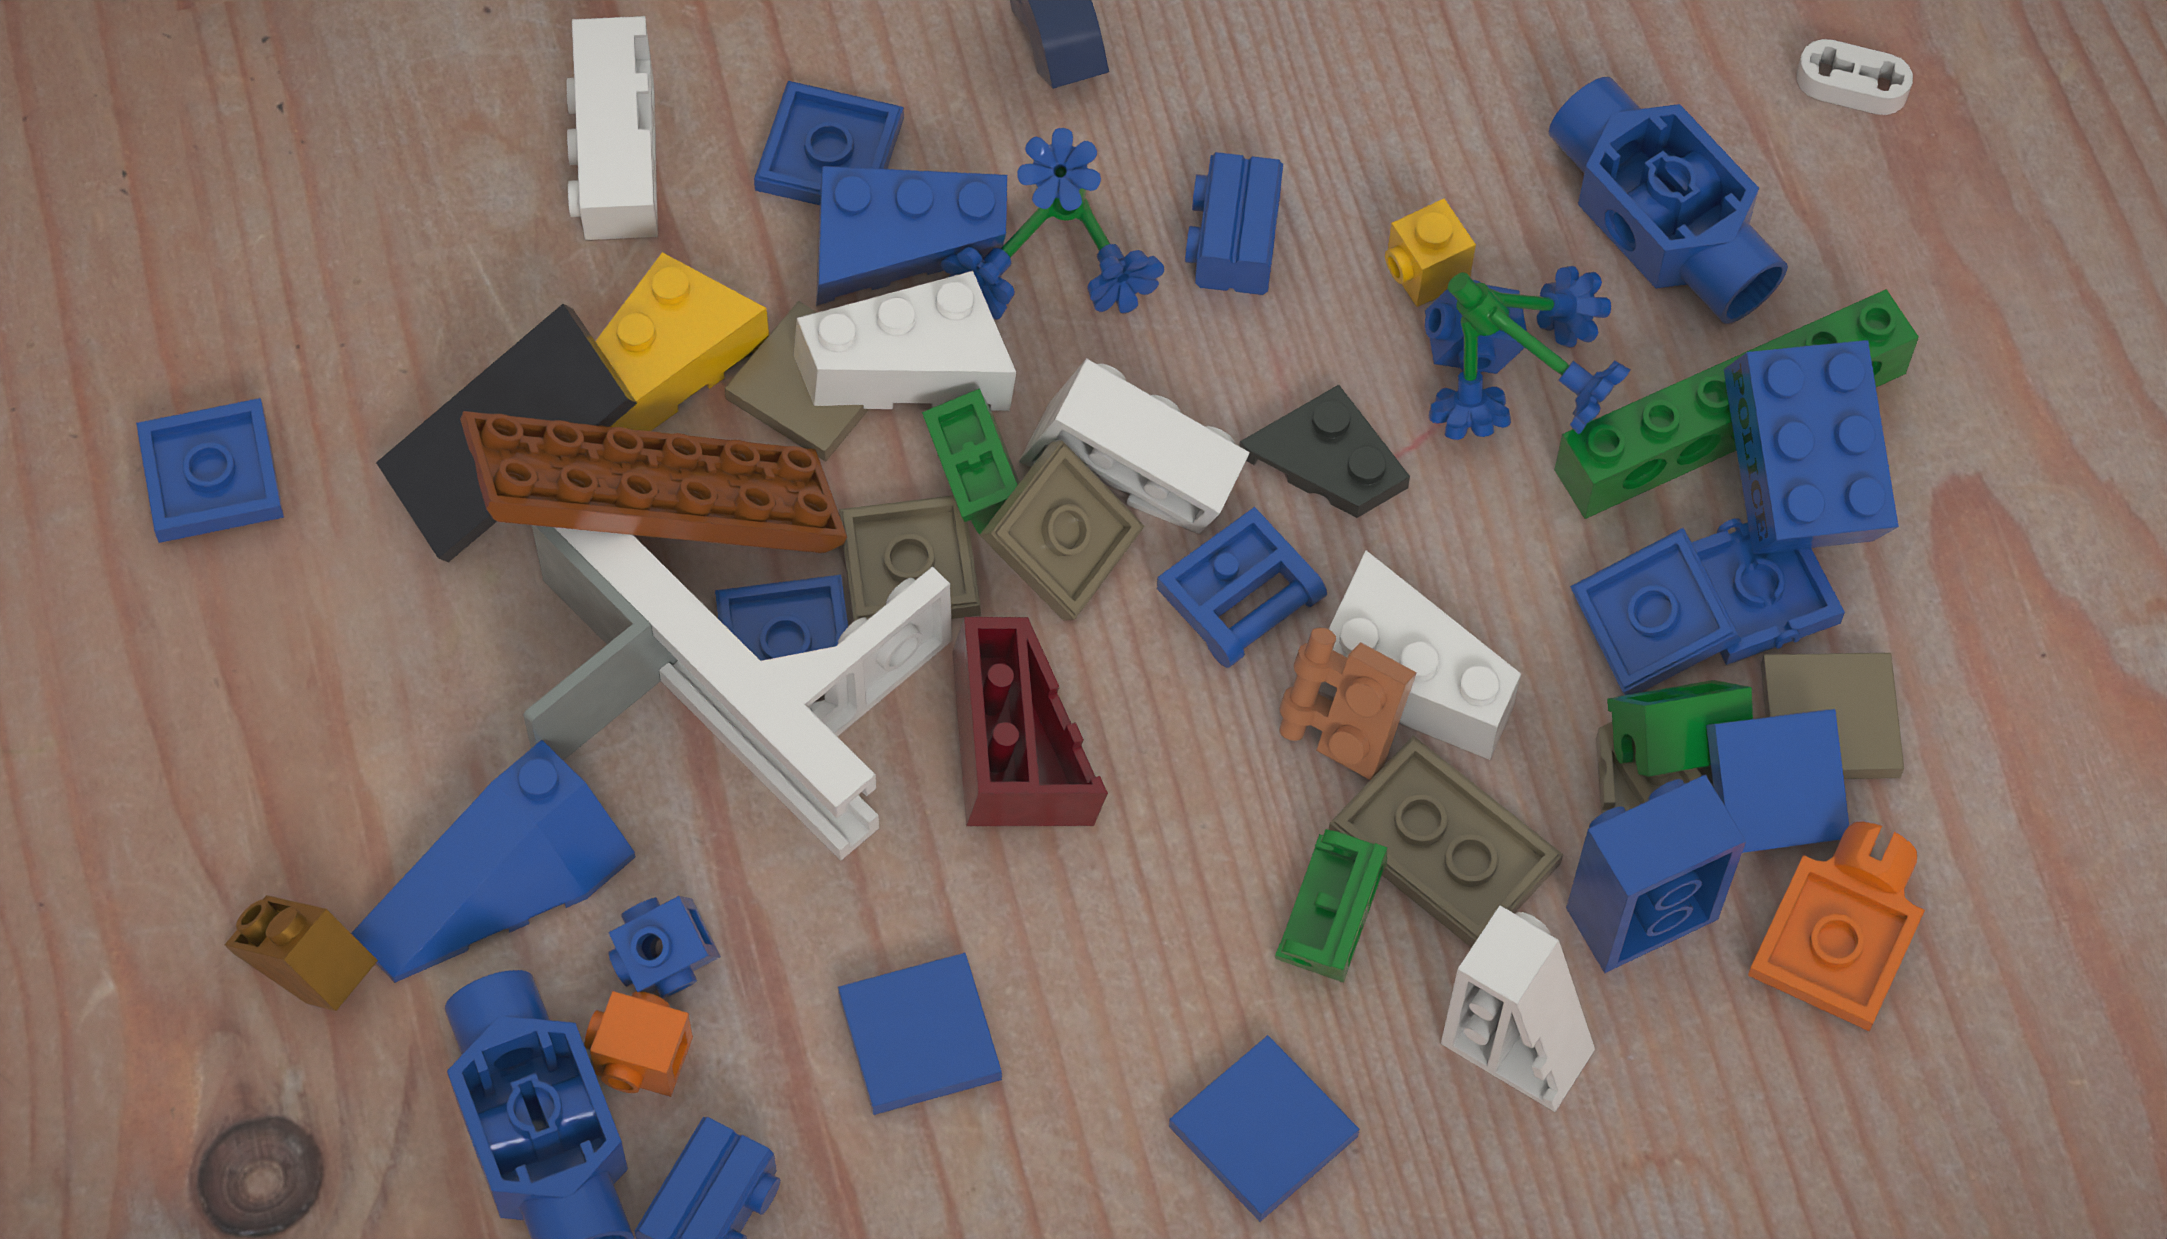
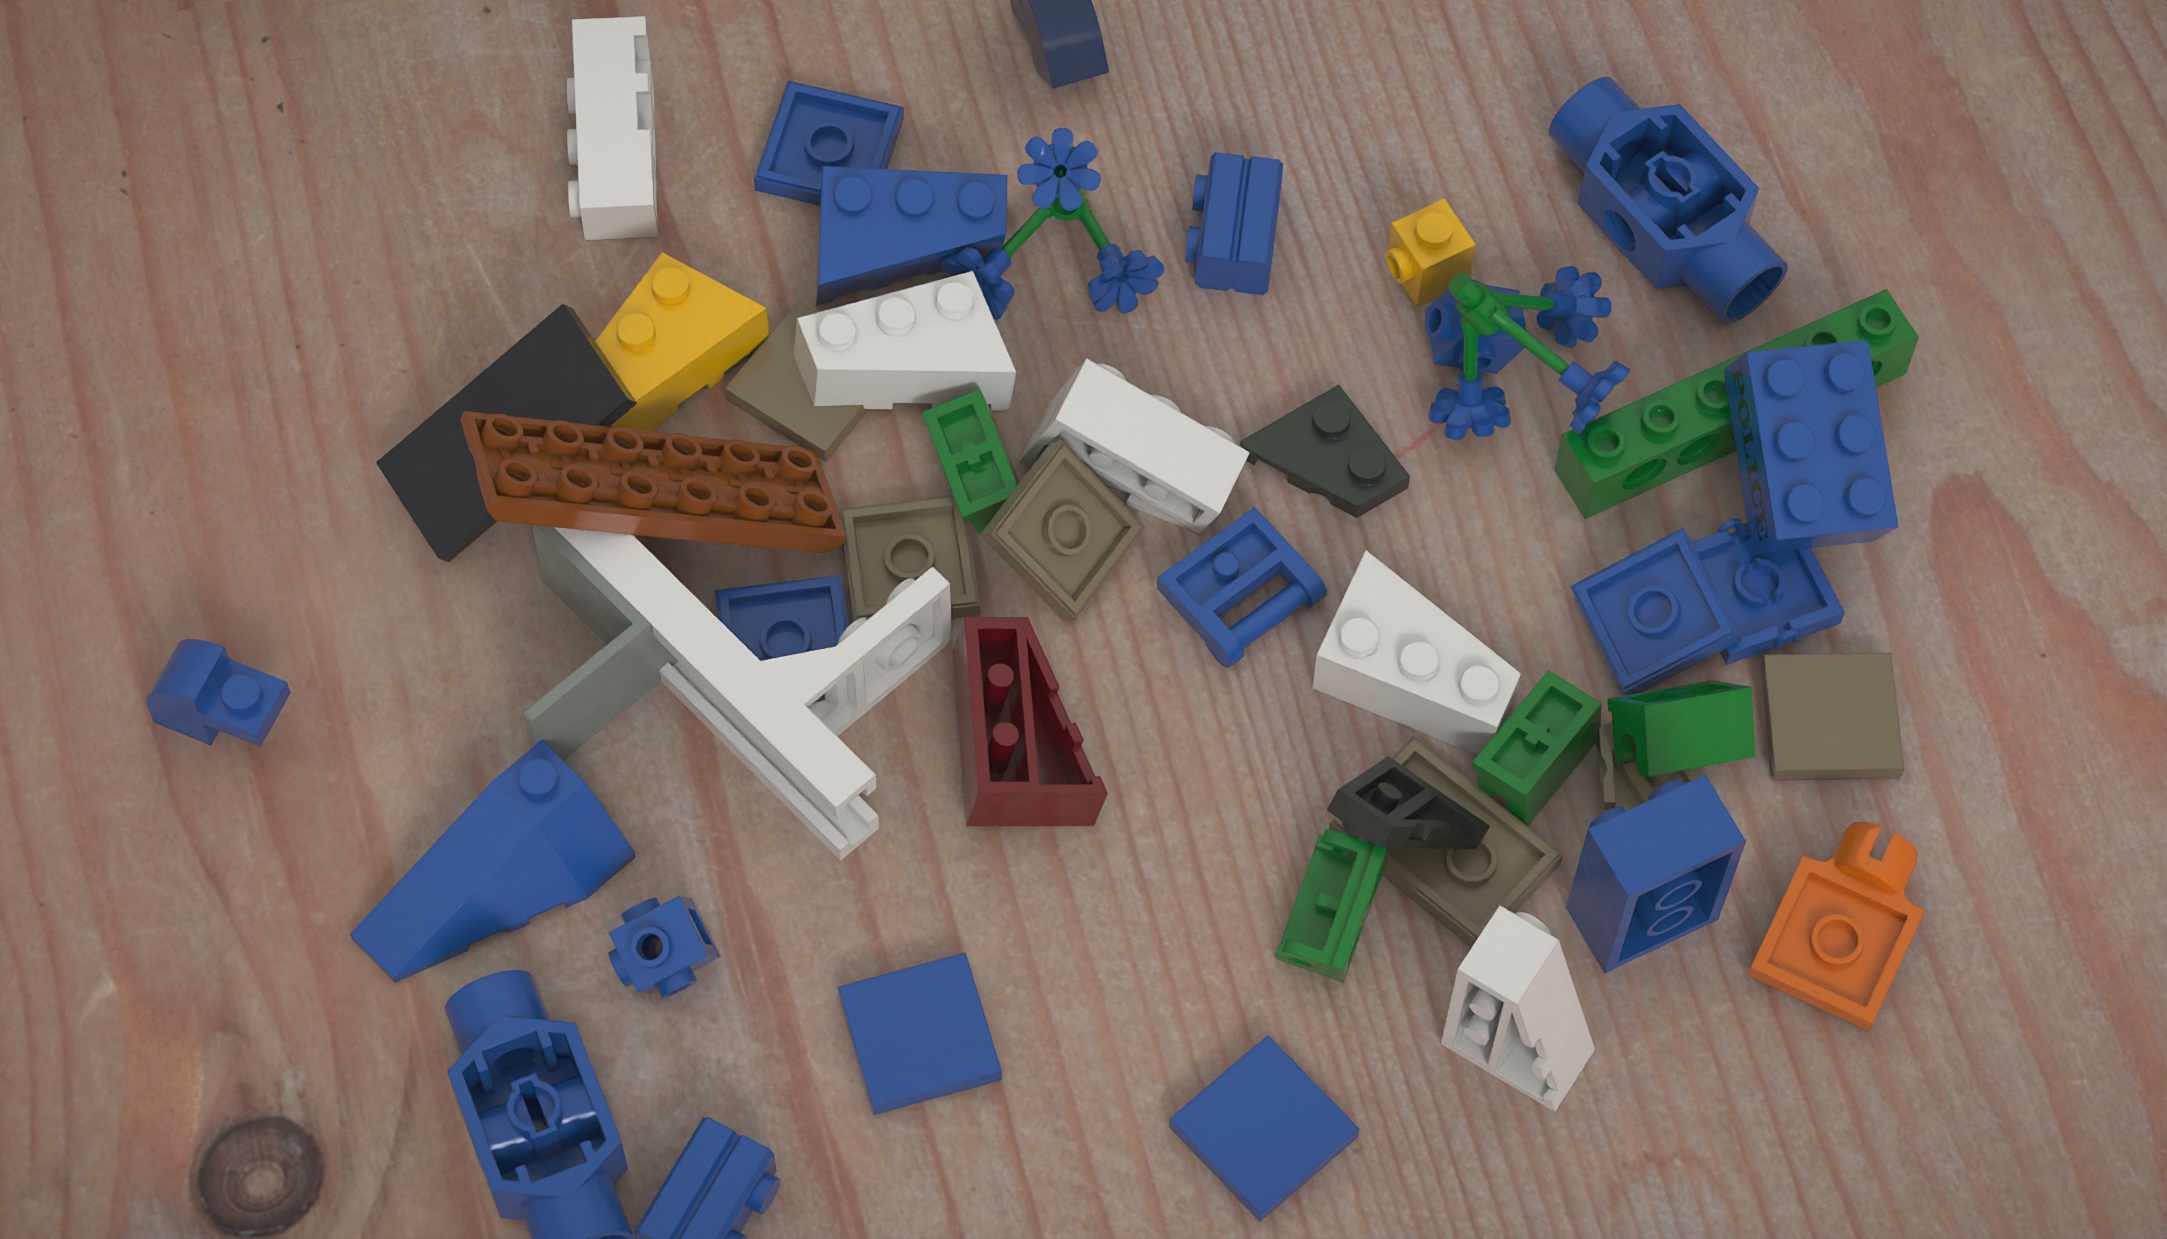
blue plate [136,398,284,543] -> none
pearl gold slope [225,895,378,1011] -> none
orange brick [584,991,693,1097] -> none
nougat plate [1279,627,1417,780] -> none
blue tile [1706,709,1849,853] -> none
white beam [1797,39,1913,115] -> none
none -> blue brick [146,639,291,747]
none -> pearl dark grey wing [1327,756,1490,849]
none -> green hinge [1472,670,1602,826]

